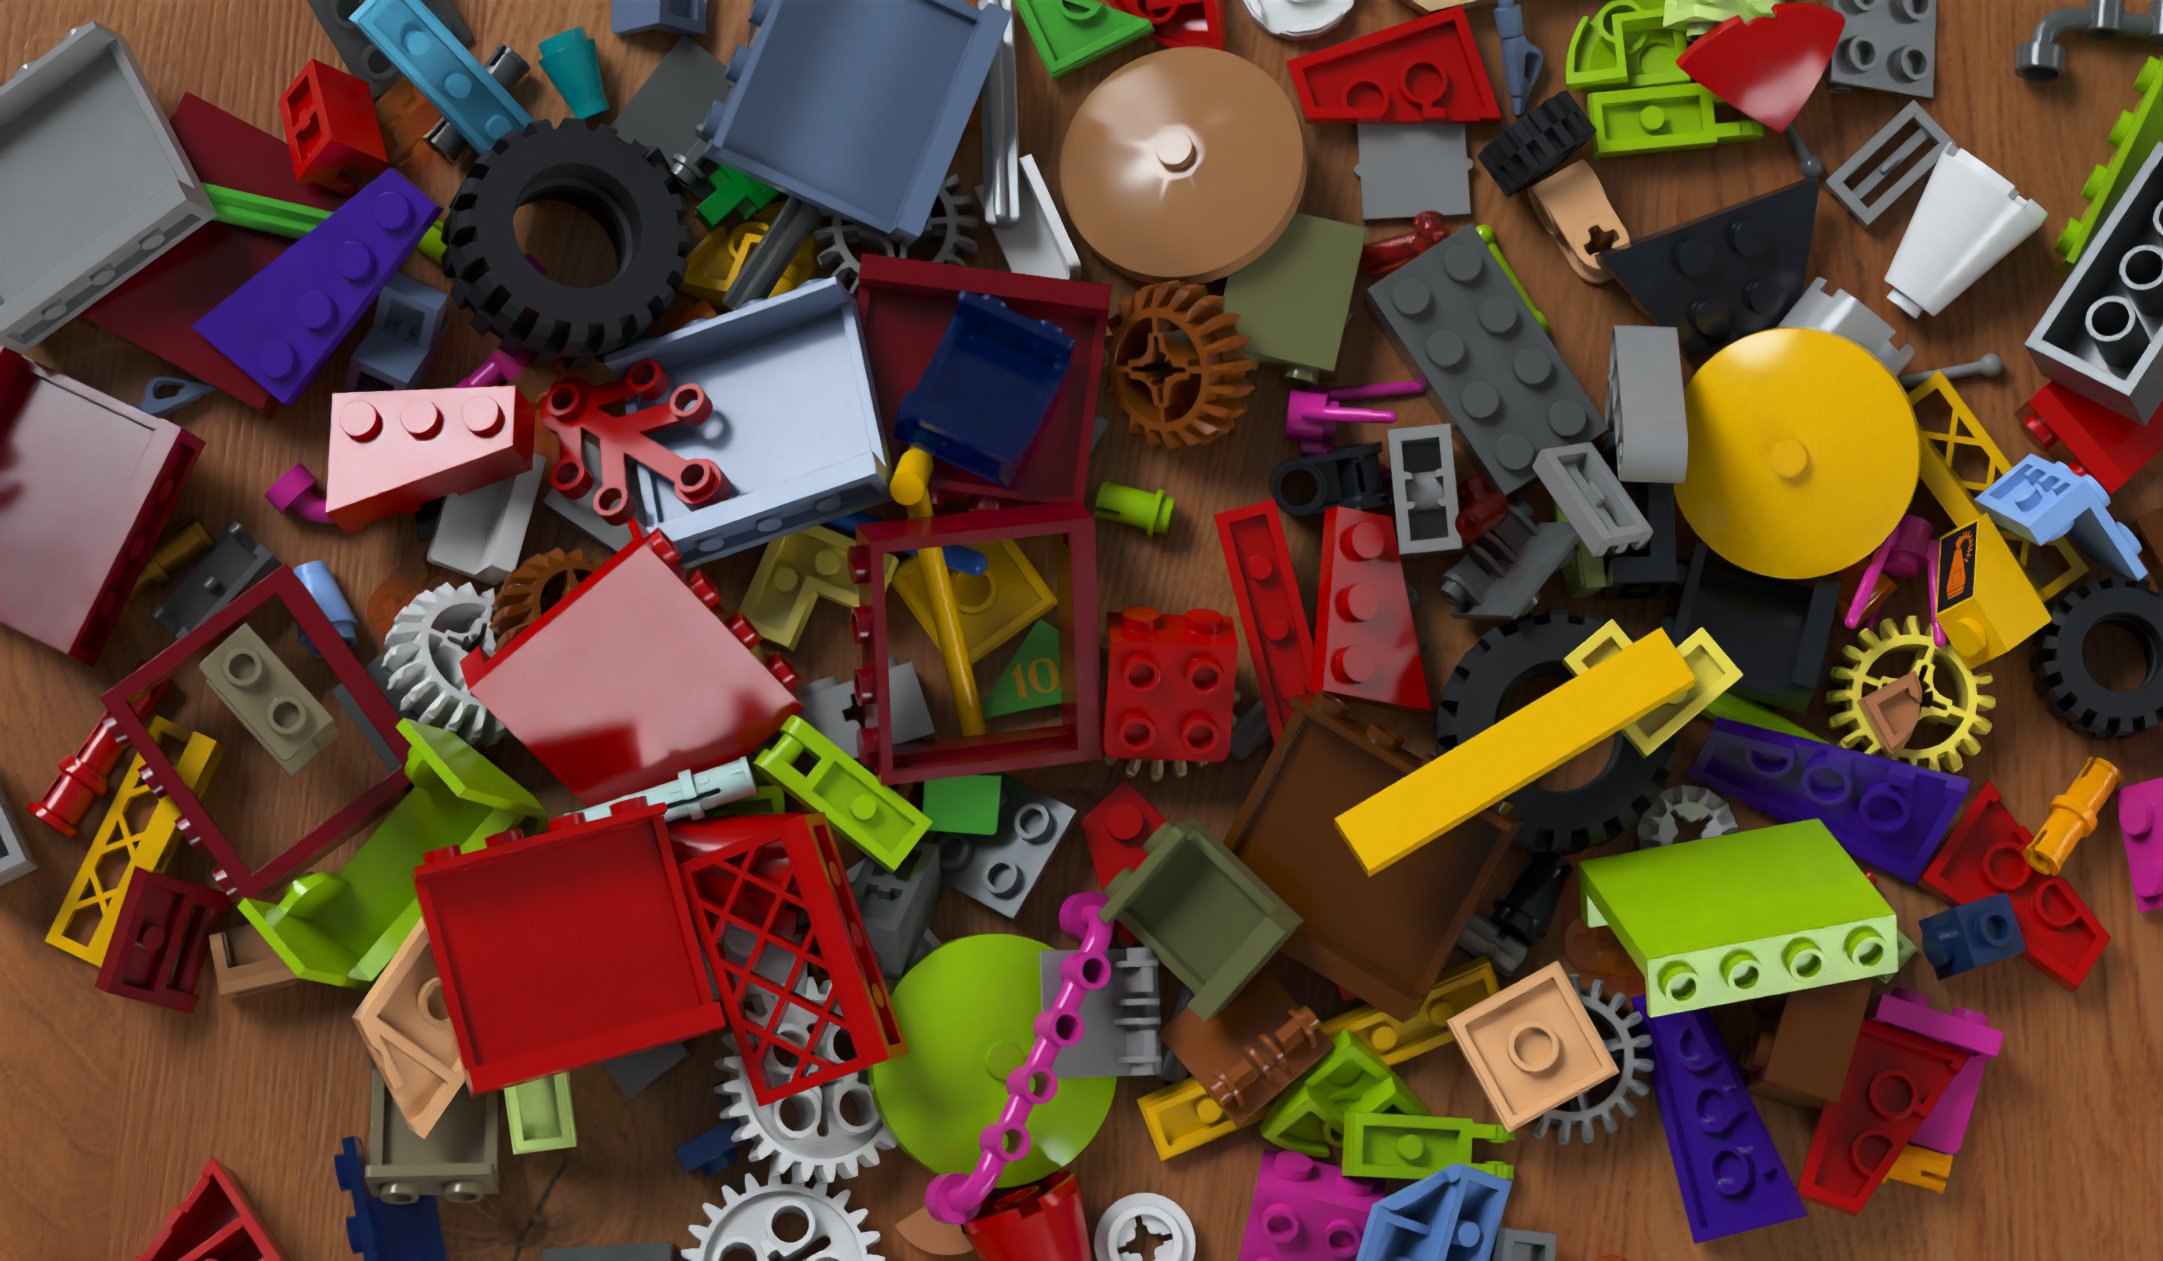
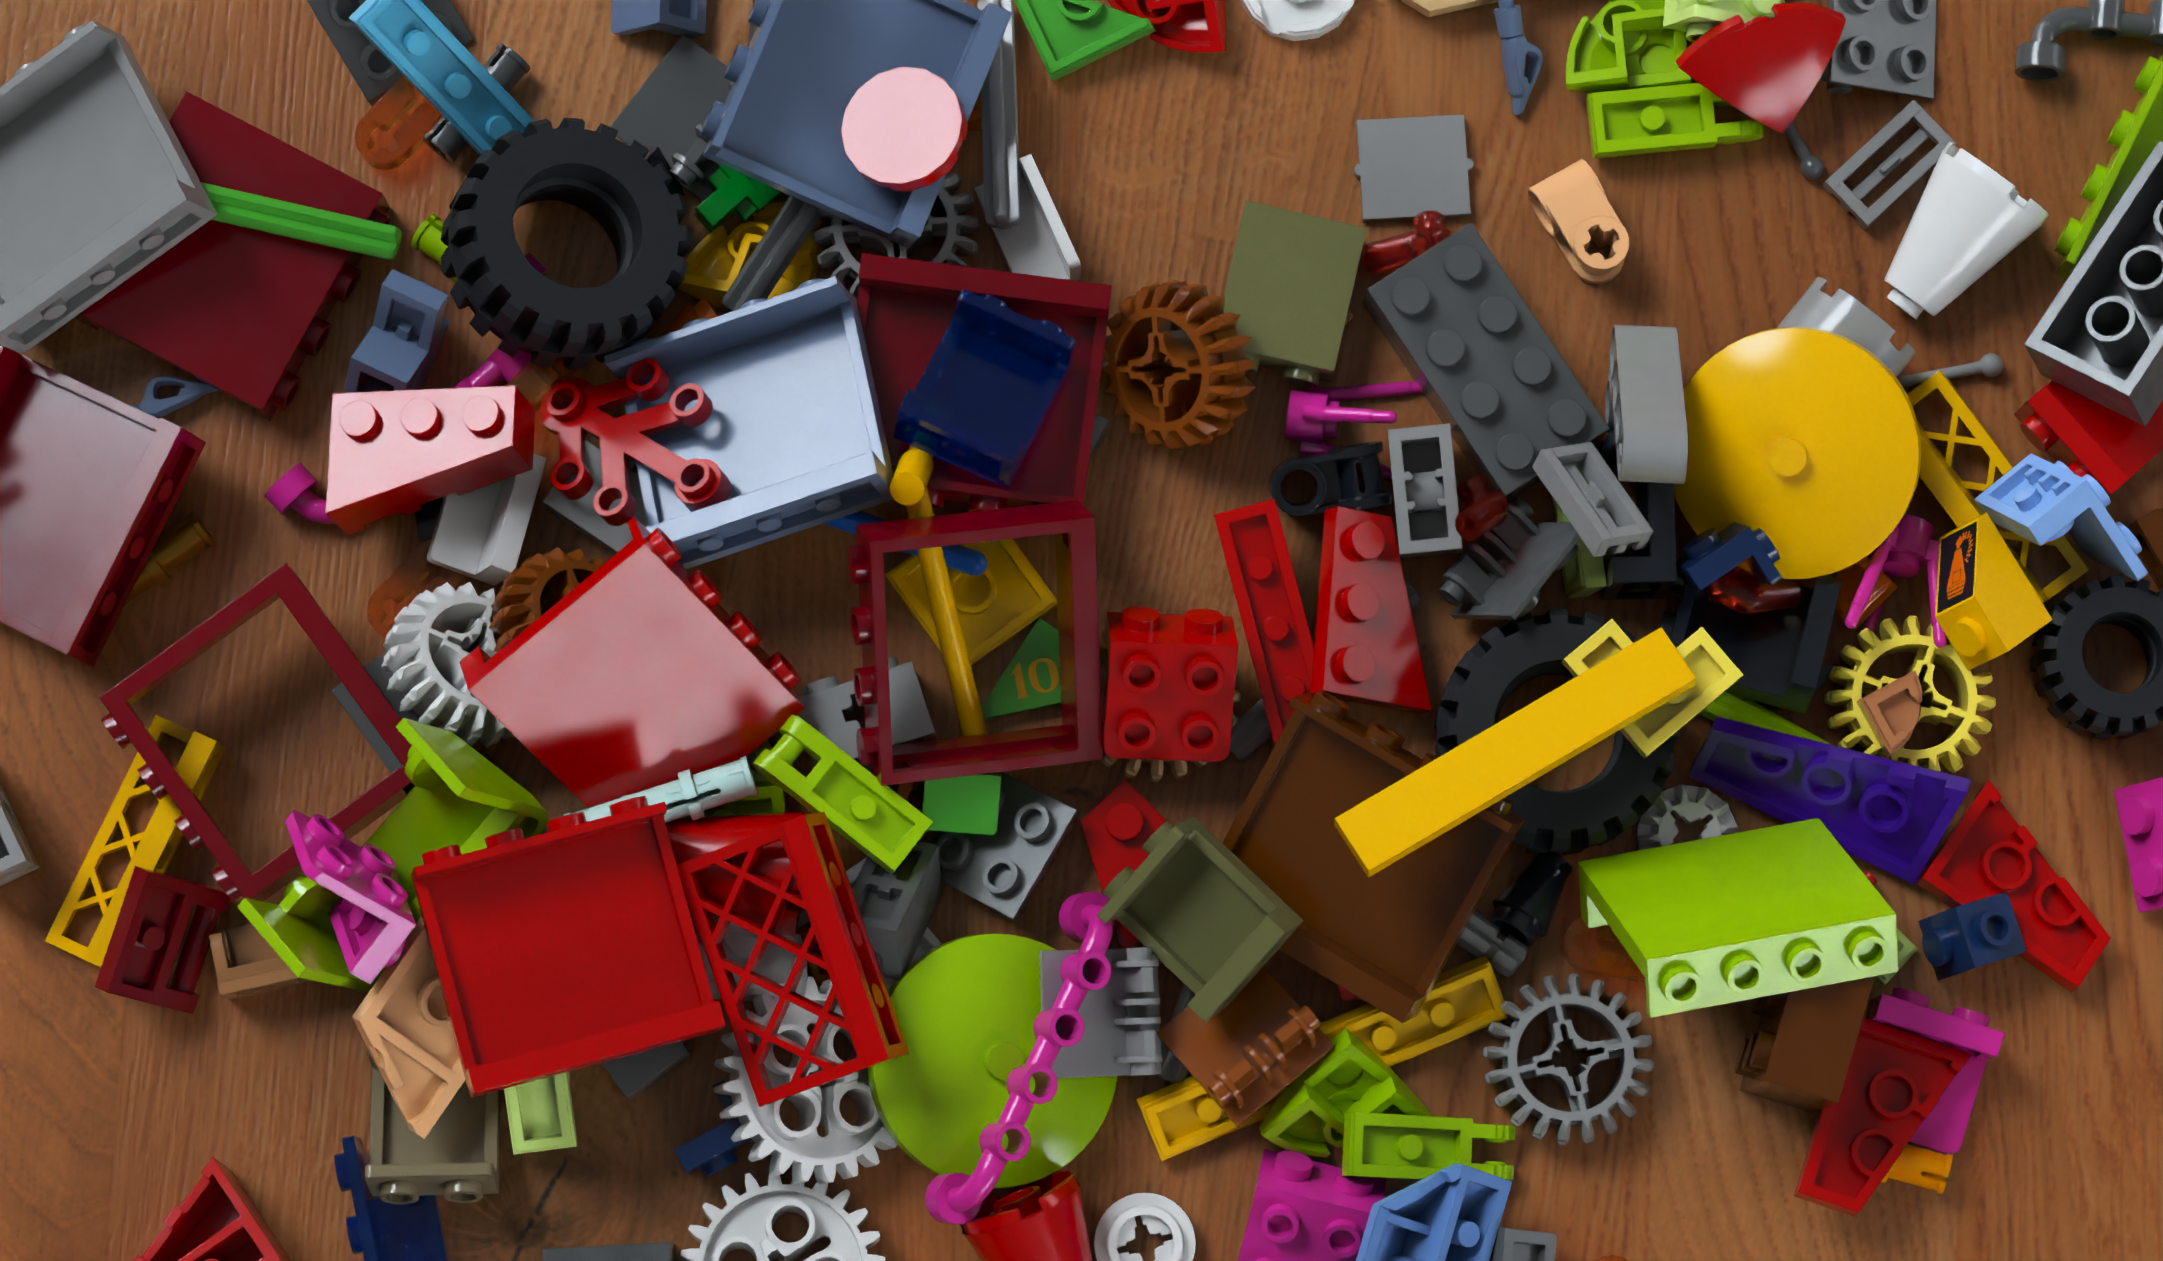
red pin [26,659,174,840] -> none
dark grey hinge [150,521,283,639] -> none
dark purple wing [191,168,444,406] -> none
dark tan panel [199,623,340,779] -> none
red hinge [278,58,388,194] -> none
light blue cone [293,561,359,658] -> none
teal cone [538,27,611,121] -> none
light yellow plate [739,525,899,652] -> none
nougat tile [894,1205,974,1256] -> none
medium nougat dish [1060,47,1307,285] -> none
lime pin [1094,479,1176,537] -> none
red wing [1286,4,1502,124] -> none
light nougat tile [1445,960,1619,1134] -> none
lime hinge [1475,224,1551,334] -> none
black tyre [1477,90,1597,197] -> none
black wing [1594,178,1819,356] -> none
dark purple wing [1631,994,1808,1244] -> none
light orange pin [2023,757,2122,876] -> none
none -> dark pink bracket [285,810,416,984]
none -> tile [841,67,968,192]
none -> dark blue bracket [1676,522,1782,590]
none -> clear red arm [1703,565,1801,614]

